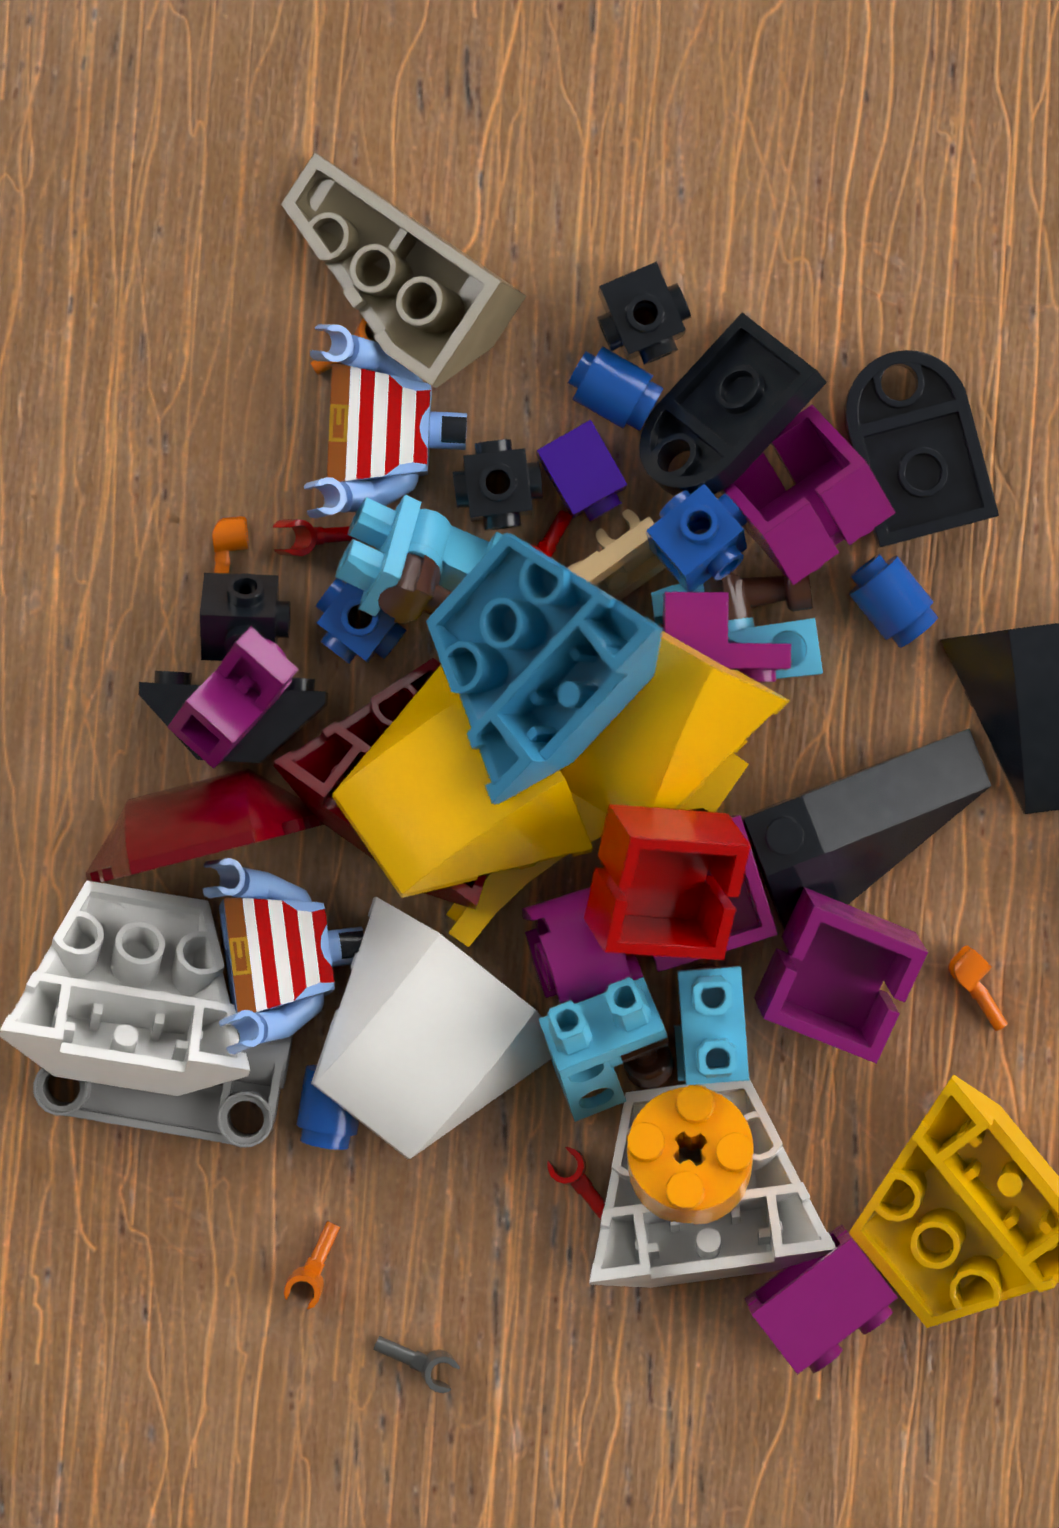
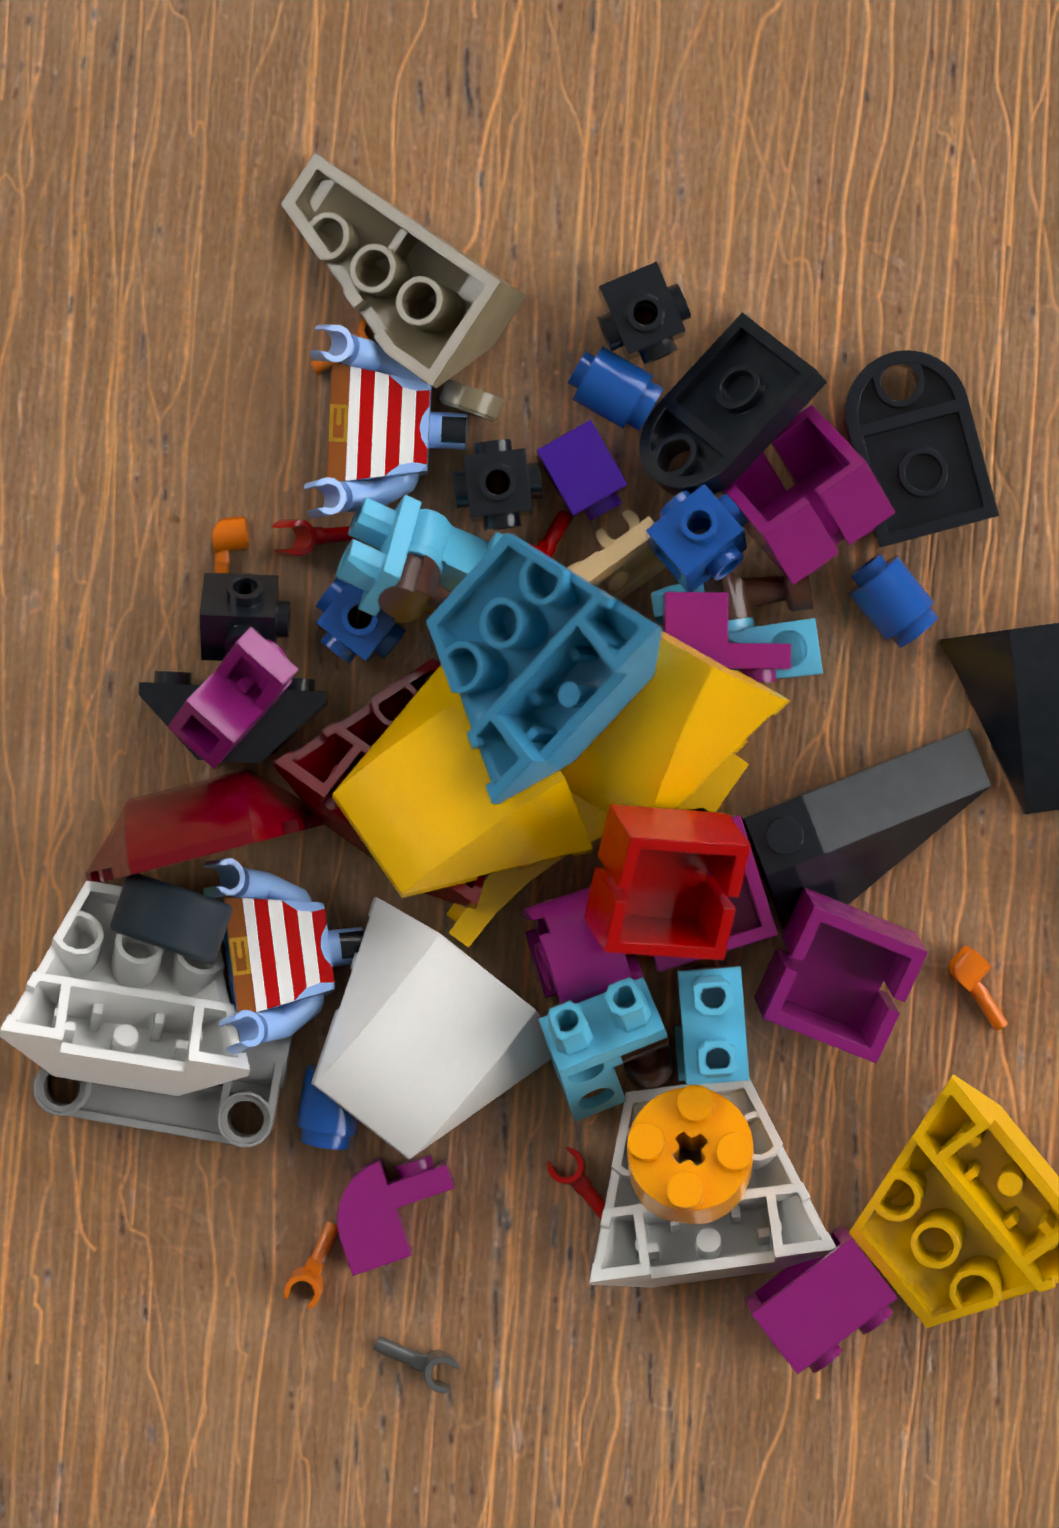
none -> black wheel [110,873,233,964]
none -> magenta brick [337,1154,455,1276]
none -> dark tan tile [439,379,504,422]

